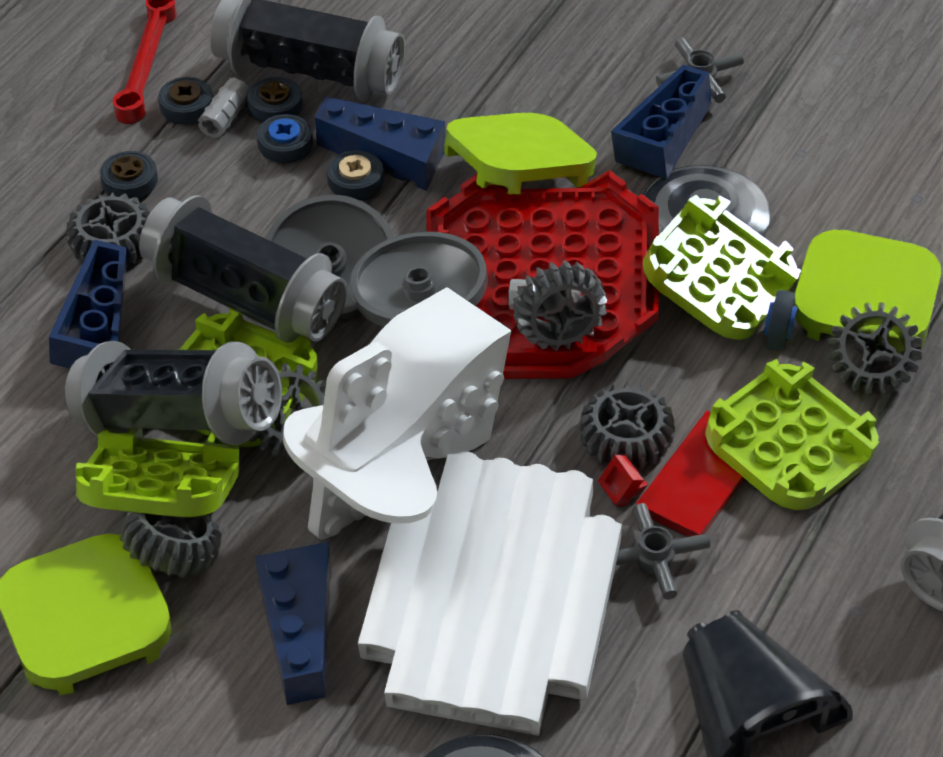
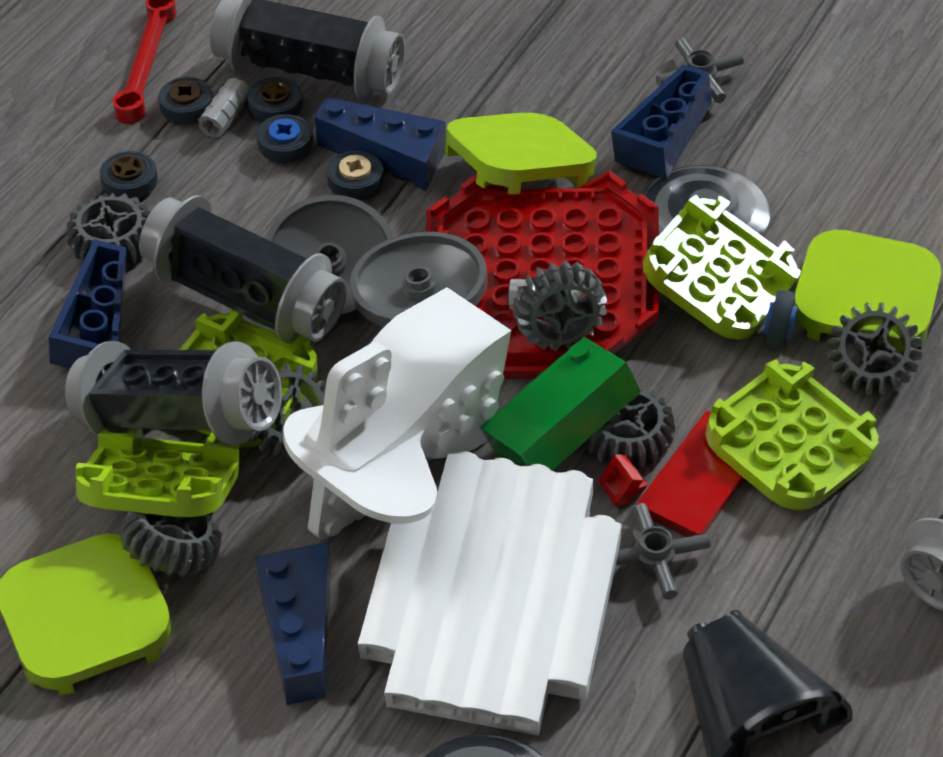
none -> green brick [480,337,641,471]

